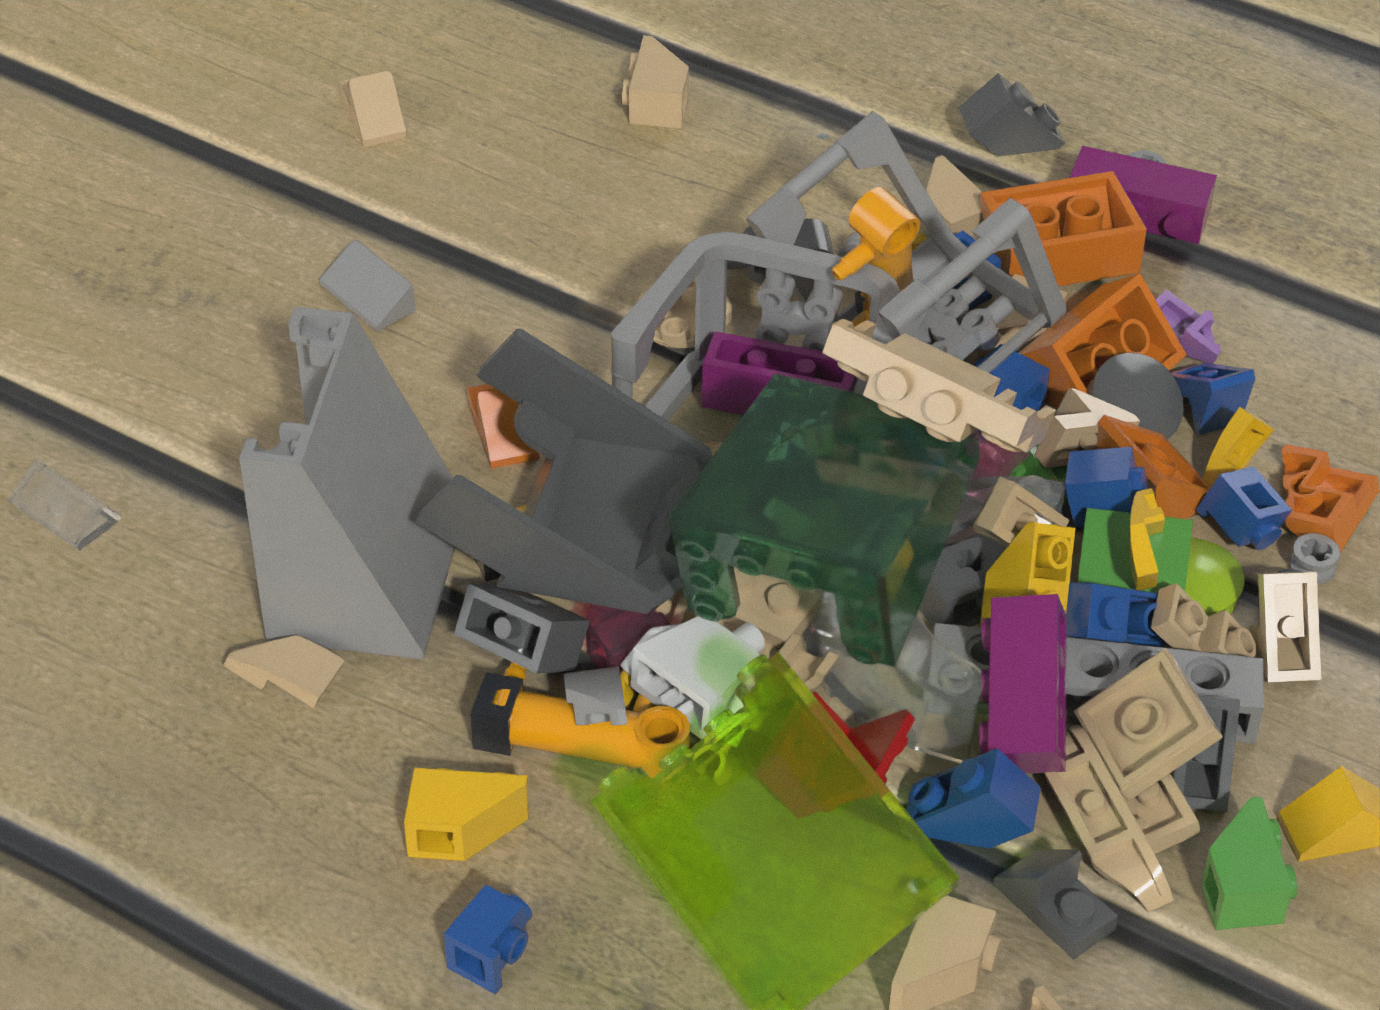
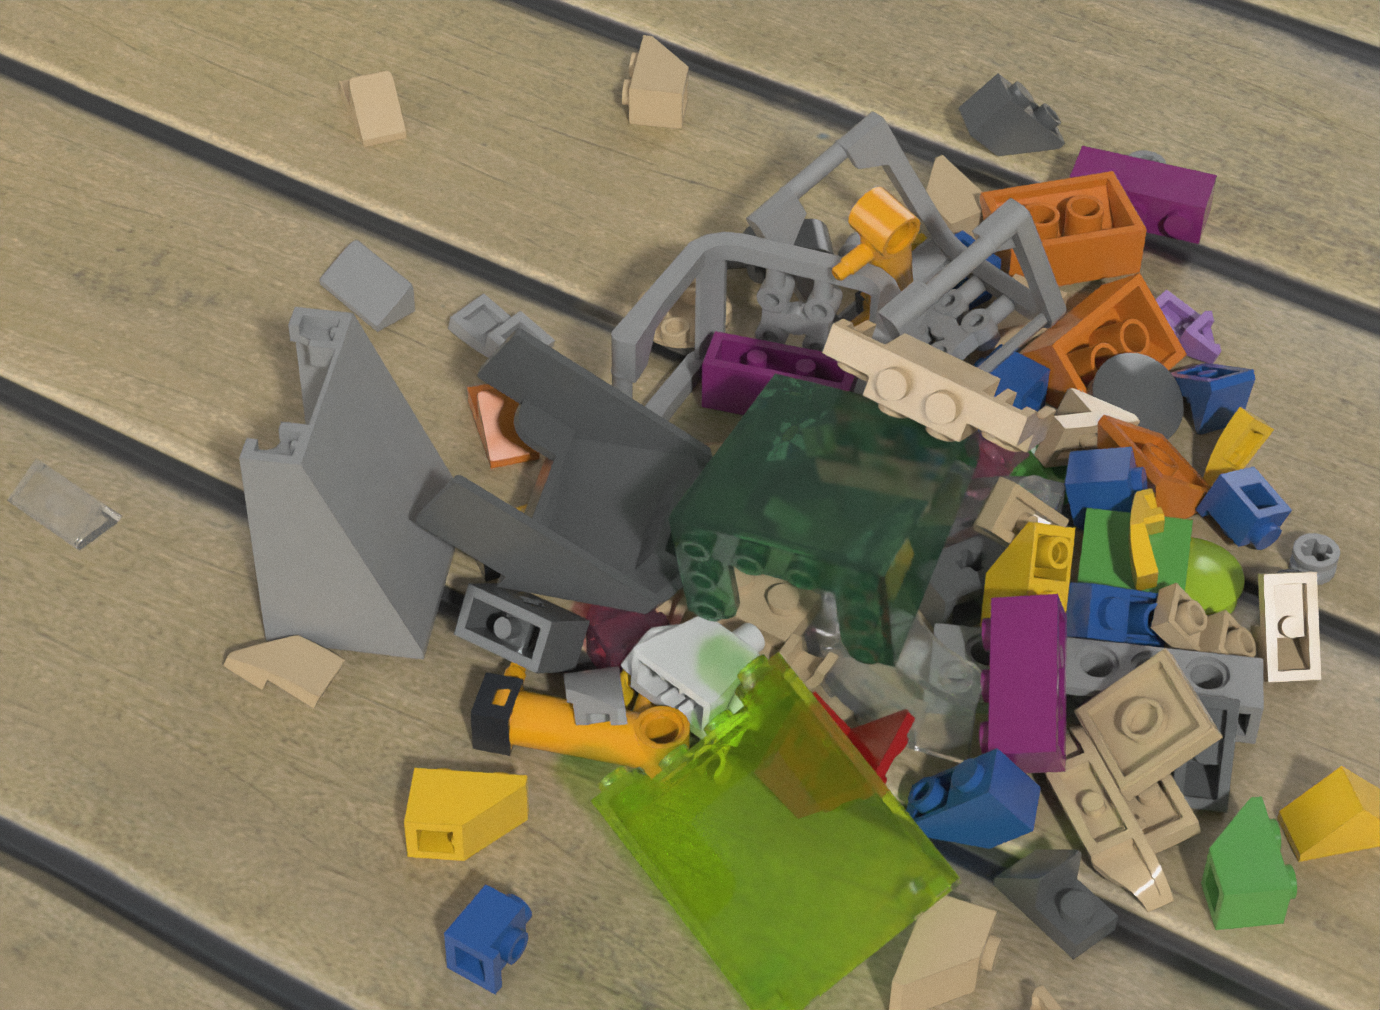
orange slope [1281,444,1380,553] -> none
none -> light grey slope [448,294,555,358]

